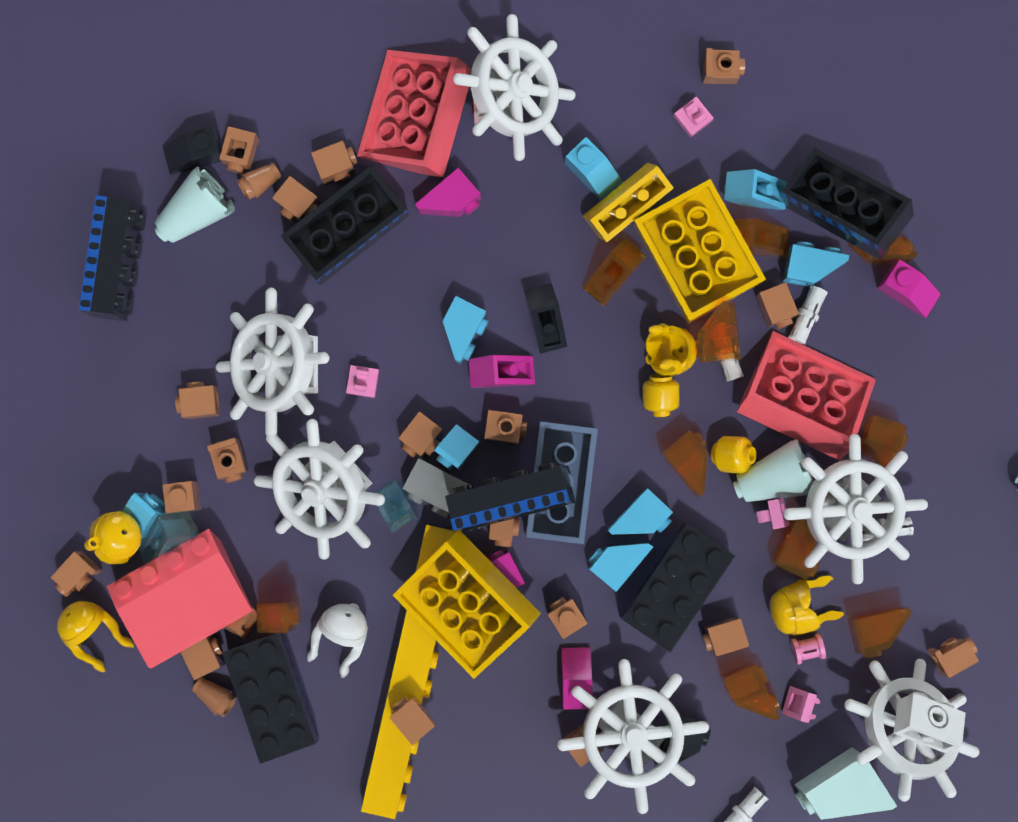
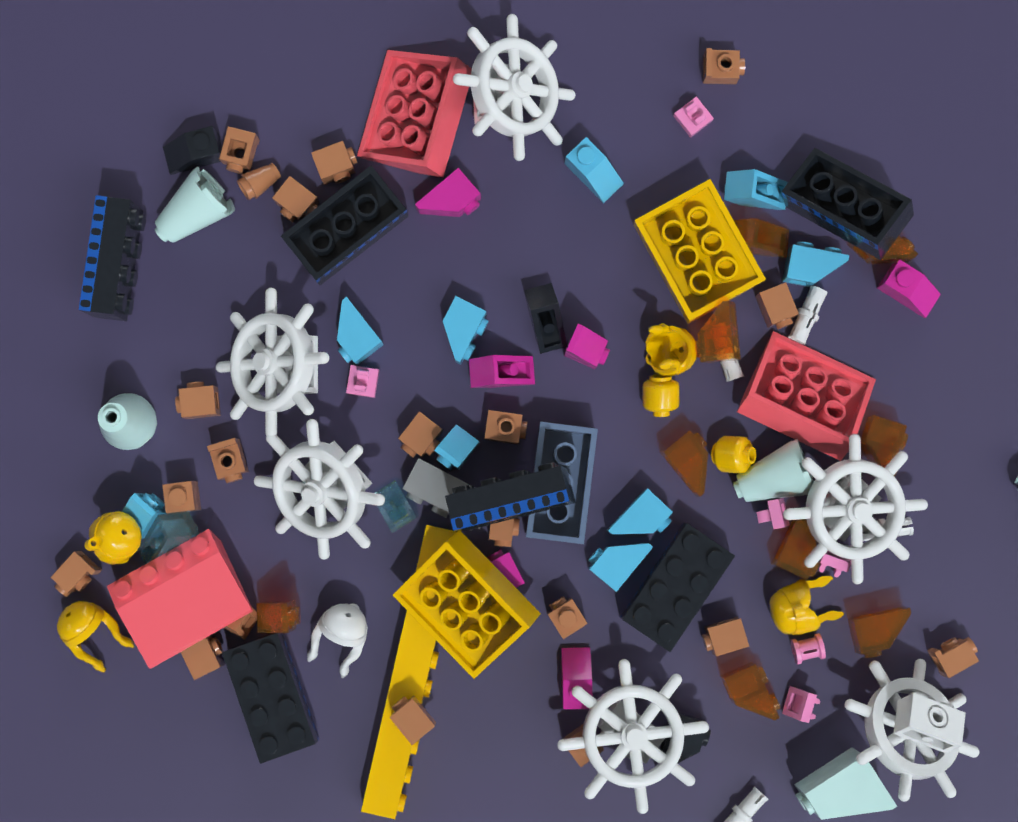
nougat cone [192,677,237,717] -> none
yellow brick [582,163,673,242] -> none
clear orange slope [583,238,647,306] -> none
none -> light aqua cone [98,393,157,450]
none -> medium azure slope [337,297,384,365]
none -> dark pink slope [564,324,610,369]
none -> bright pink tile [819,551,851,578]

